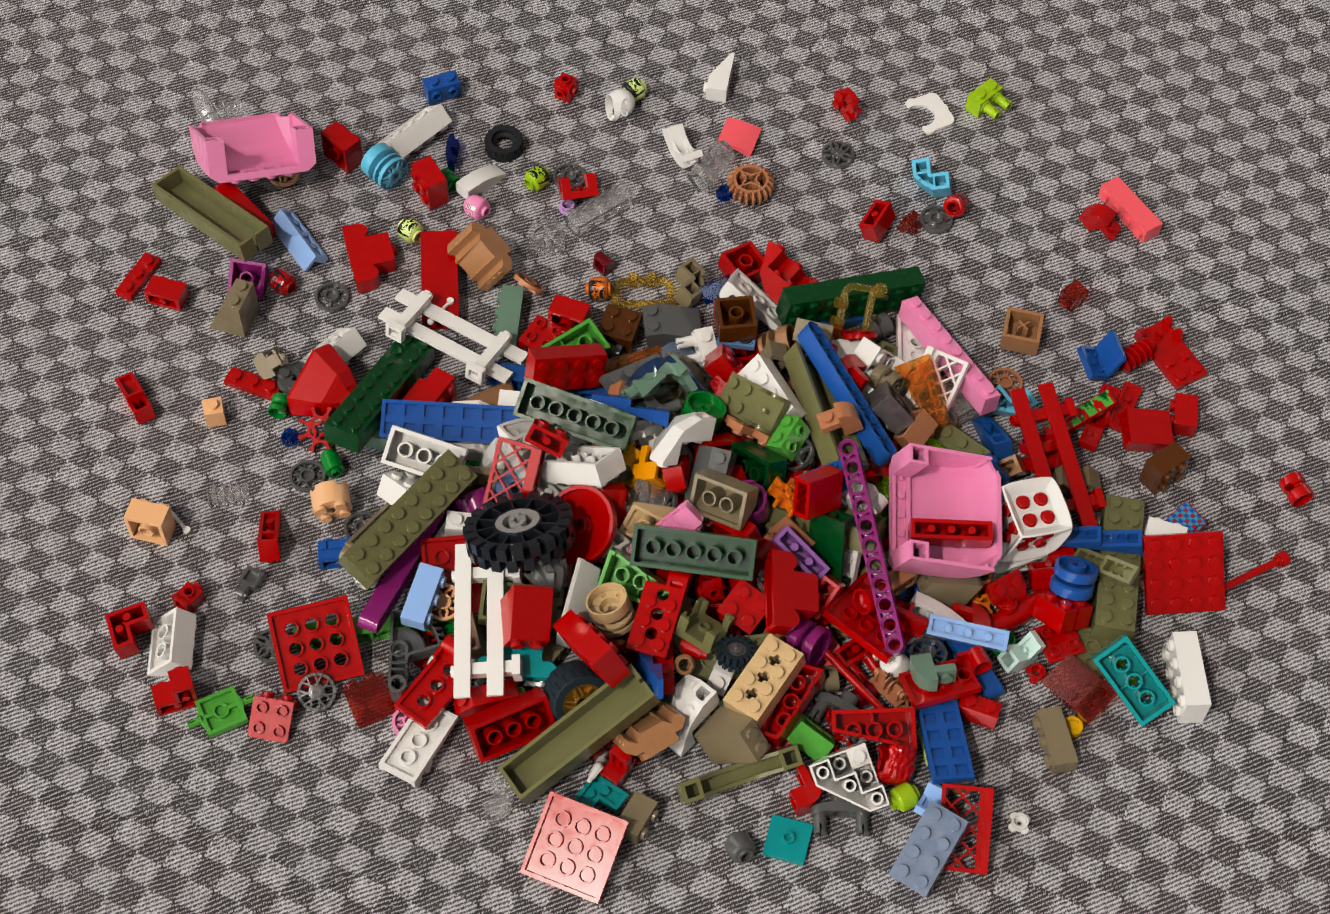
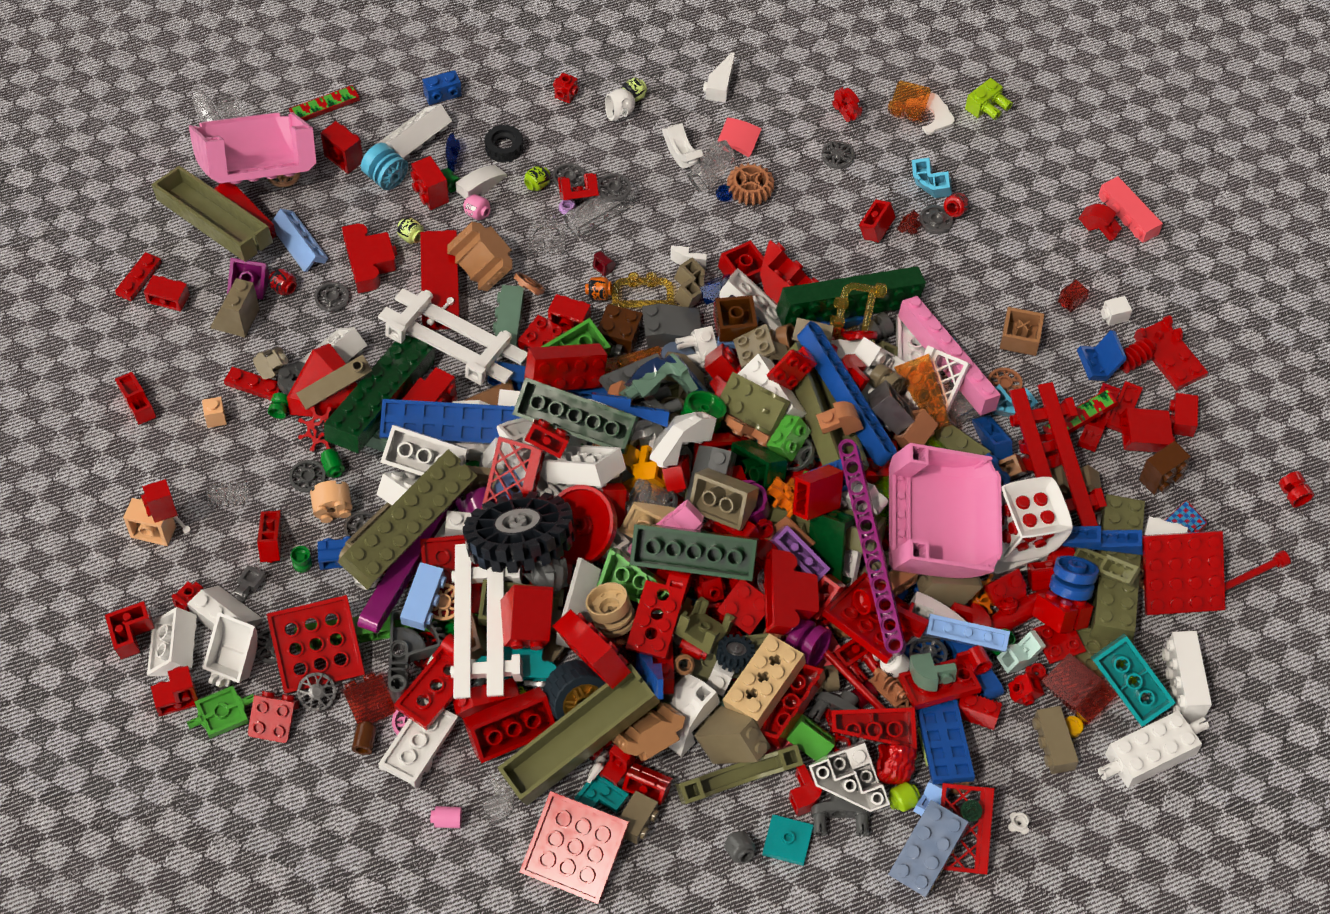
clear blue plate [281,428,299,447] -> none
red brick [908,518,993,548] -> none
none -> red brick [141,479,178,523]
none -> white slope [187,586,263,631]
none -> white piece [202,612,258,687]
none -> tile [289,85,360,121]
none -> green wheel [290,546,312,573]
none -> dark tan piece [296,354,373,410]
none -> reddish brown brick [351,721,377,755]
none -> bright pink brick [430,806,462,829]
none -> flat silver wheel [598,173,631,201]
none -> red brick [622,762,673,806]
none -> white slope [670,246,707,271]
none -> dark tan bracket [733,324,776,369]
none -> red plate [755,518,774,538]
none -> red bracket [767,346,817,390]
none -> clear orange bracket [888,80,931,122]
none -> clear green wheel [960,800,982,822]
none -> red brick [1008,673,1045,706]
none -> white brick [1098,710,1209,788]
none -> white brick [1101,296,1132,326]

